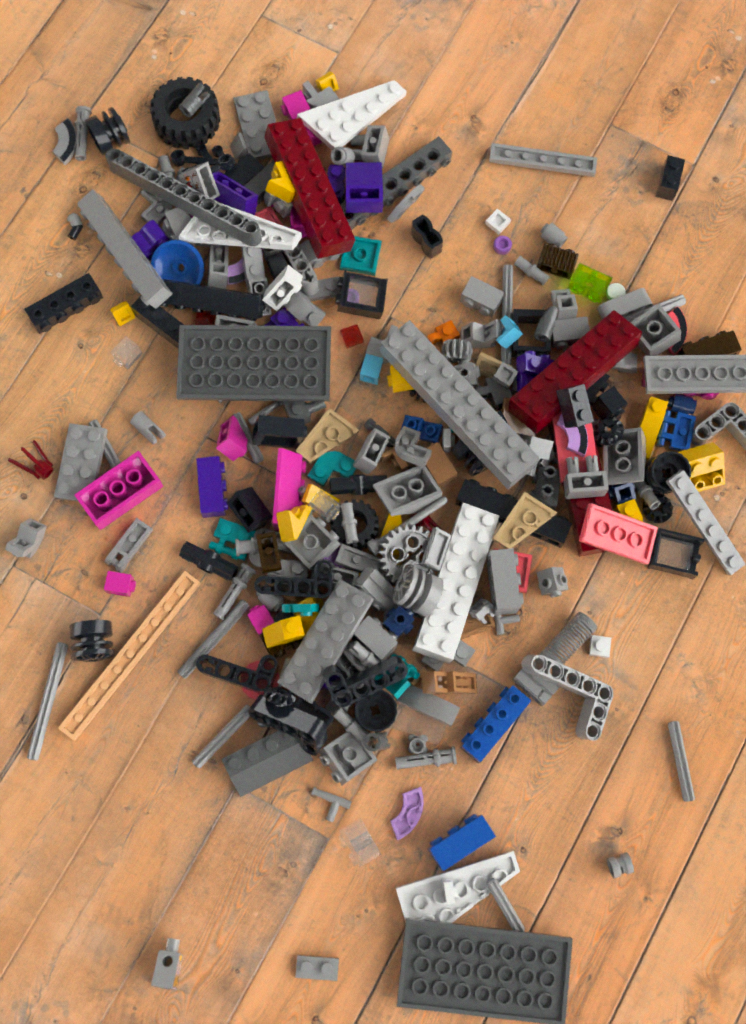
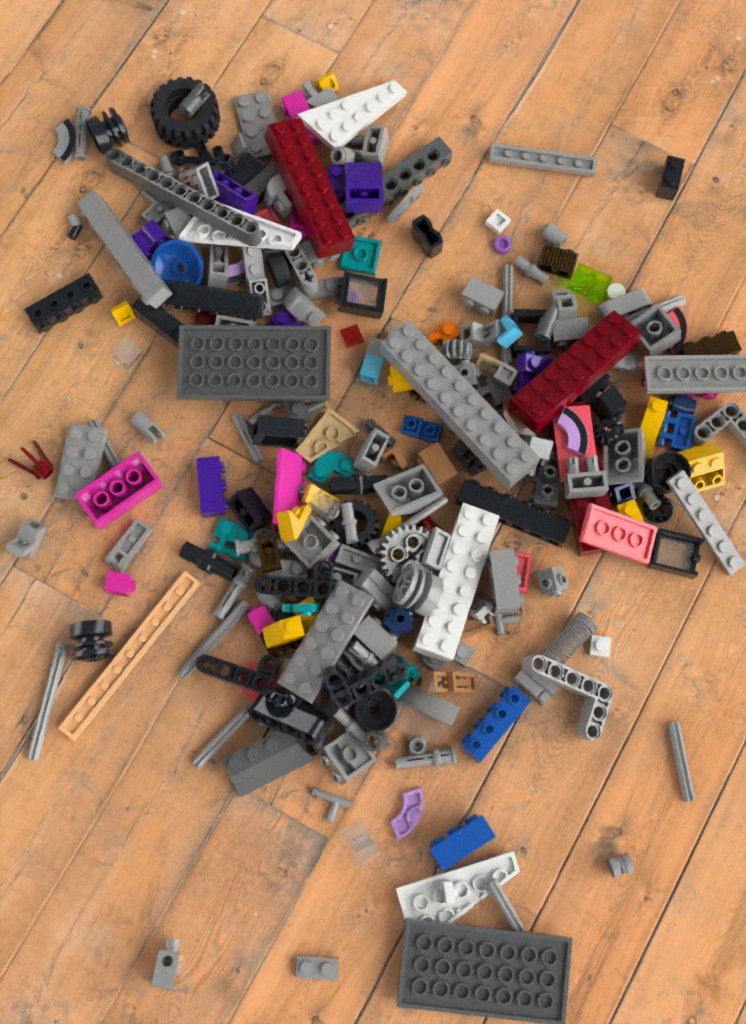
dark pink slope [216,415,248,461] -> none
white brick [262,265,303,311] -> none
yellow slope [266,161,296,203] -> none
light grey plate [394,426,432,468] -> none
white plate [442,429,455,452] -> none
tan wing [493,492,557,549] -> none
black brick [556,384,594,428] -> none

